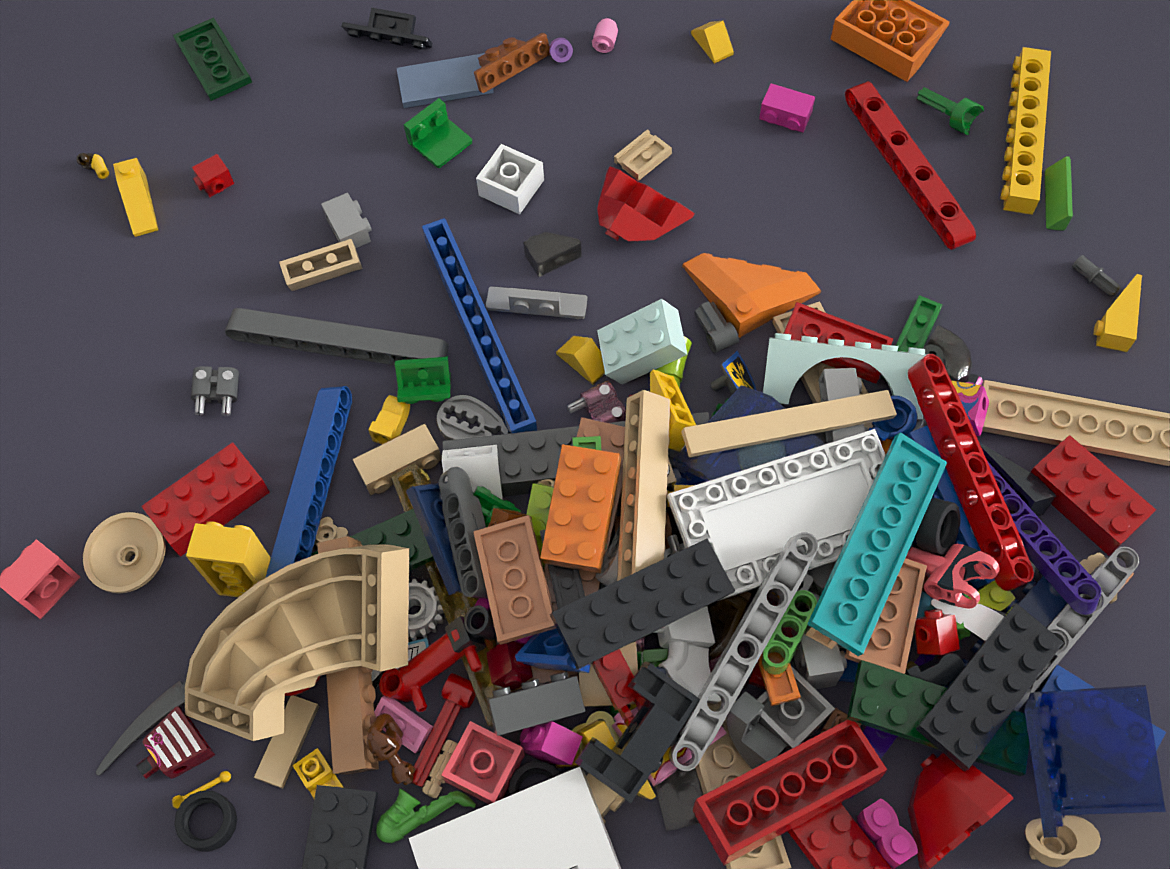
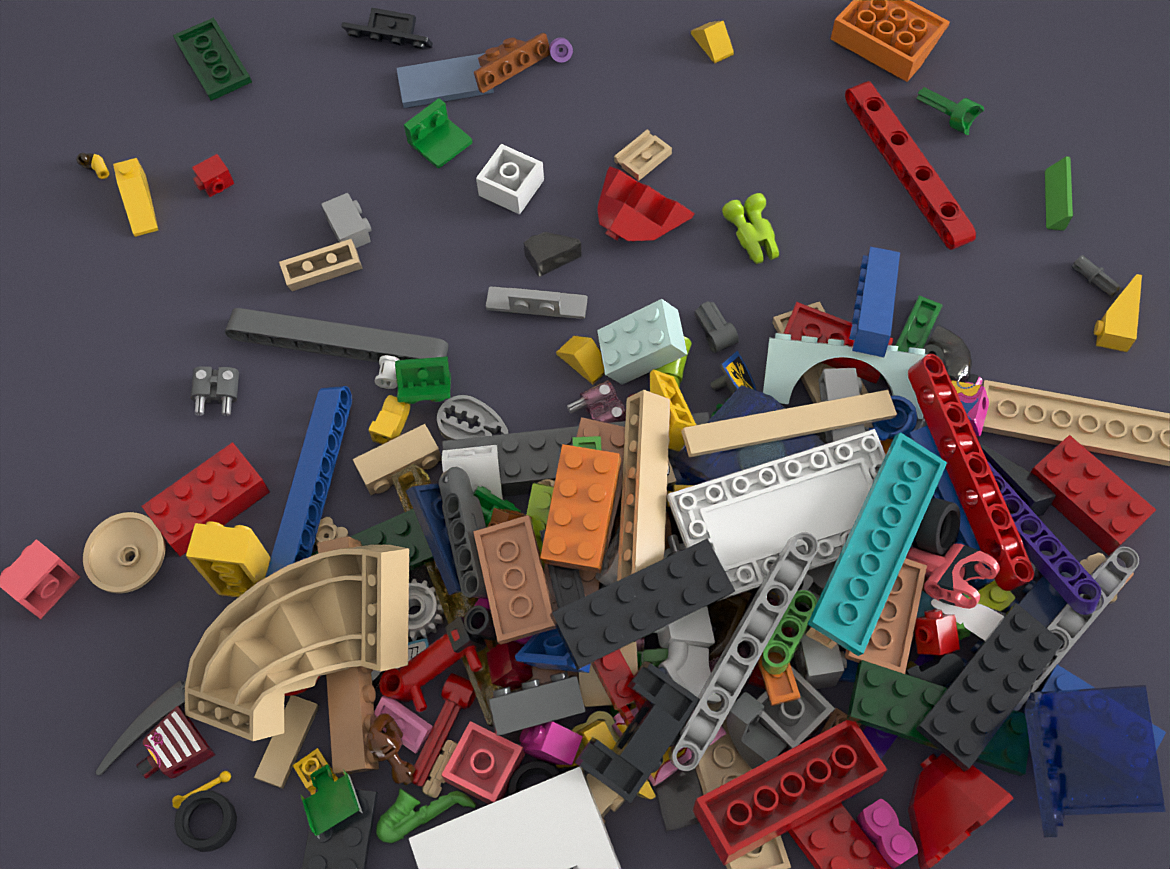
blue brick [422,218,537,434] -> none
bright pink brick [592,18,618,53] -> none
orange slope [682,253,821,338] -> none
dark pink brick [759,83,815,132] -> none
yellow brick [1000,47,1051,215] -> none
tan piece [1025,815,1101,867] -> none
none -> green piece [300,764,362,839]
none -> white bush [375,355,400,389]
none -> lime piece [722,193,779,264]
none -> blue brick [849,246,900,358]

